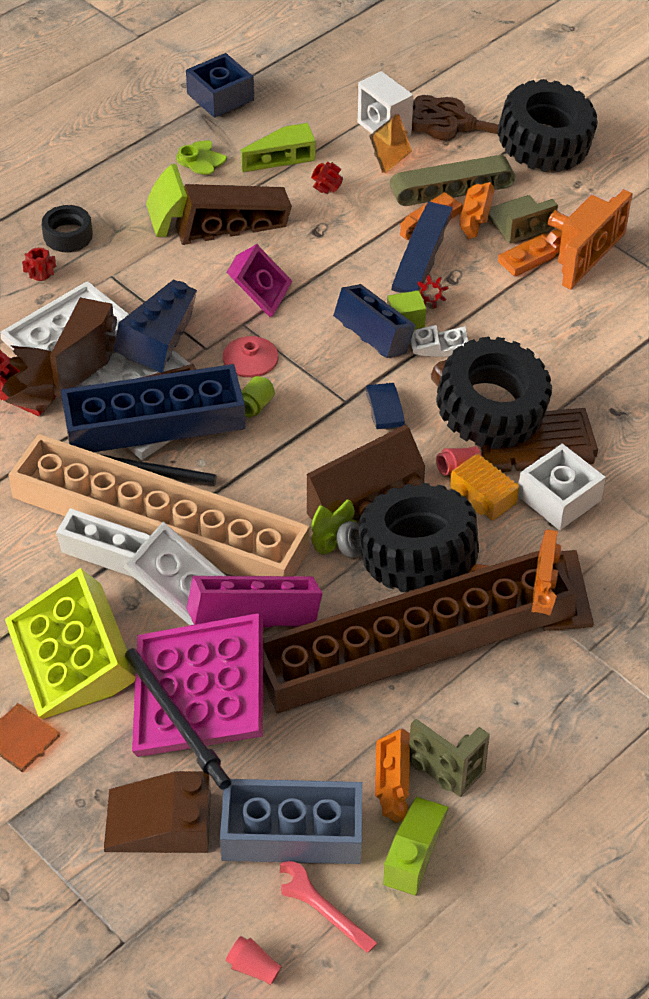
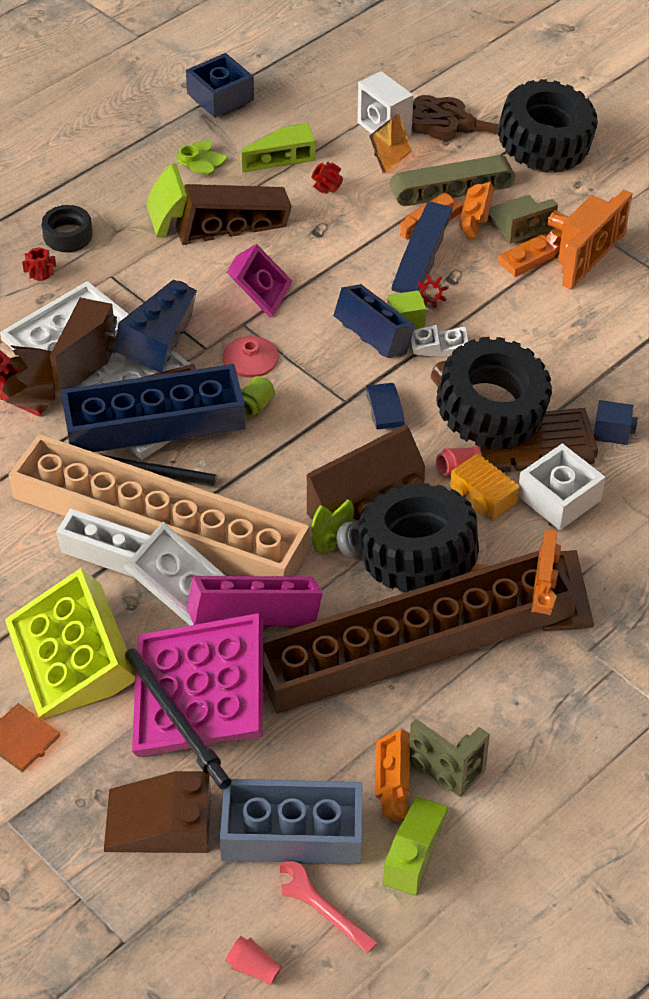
none -> dark blue brick [594,400,638,445]

